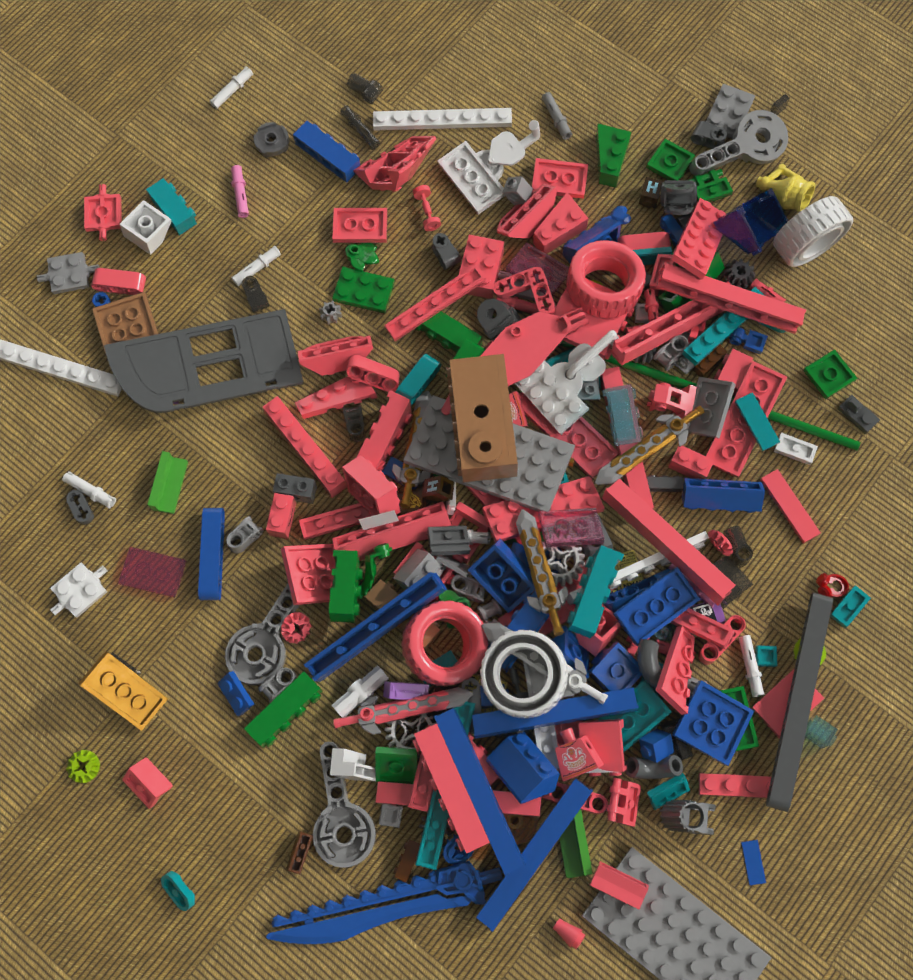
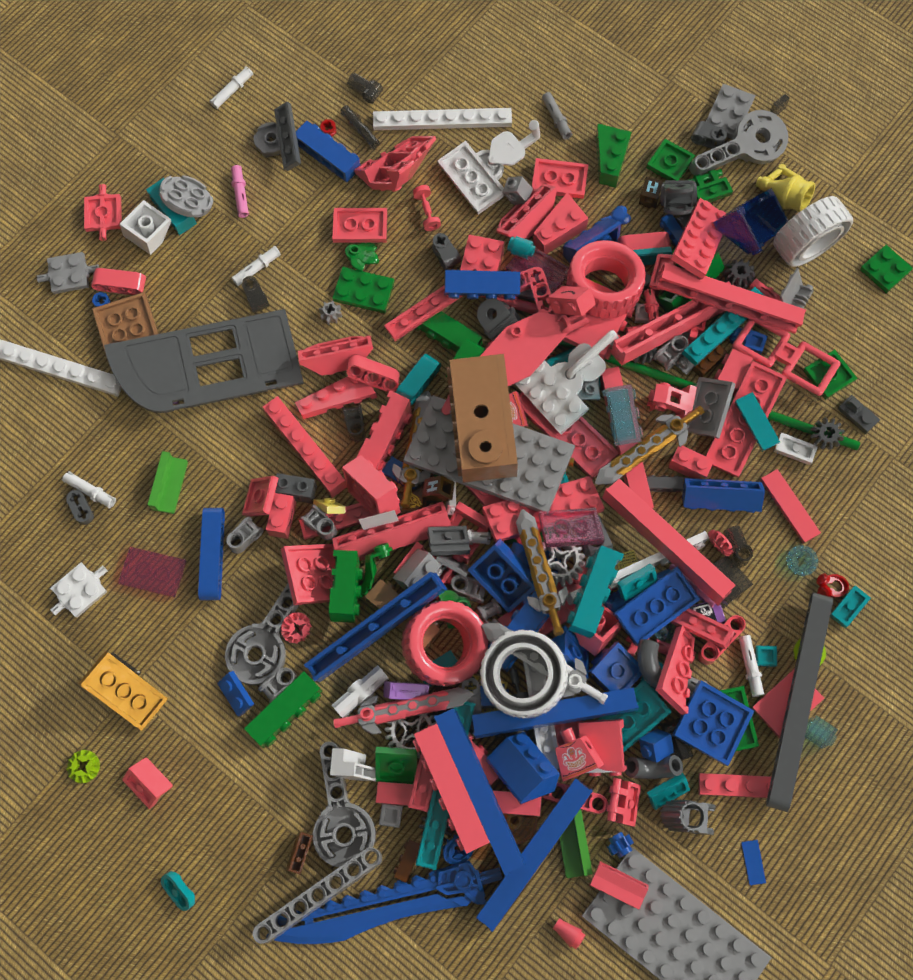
none -> light grey tile [159,175,213,217]
none -> coral tile [242,476,279,517]
none -> light grey beam [253,847,382,944]
none -> dark grey tile [274,102,301,171]
none -> light grey piece [300,504,337,541]
none -> light yellow plate [313,498,346,514]
none -> red bush [320,119,337,137]
none -> blue brick [444,270,520,300]
none -> teal brick [507,236,536,259]
none -> coral brick [548,286,595,316]
none -> blue gear [607,832,634,858]
none -> teal plate [617,563,658,601]
none -> coral bar [732,319,840,396]
none -> light grey hinge [780,268,813,309]
none -> clear light blue gear [786,545,818,576]
none -> dark grey gear [811,417,845,450]
none -> green plate [860,245,913,294]

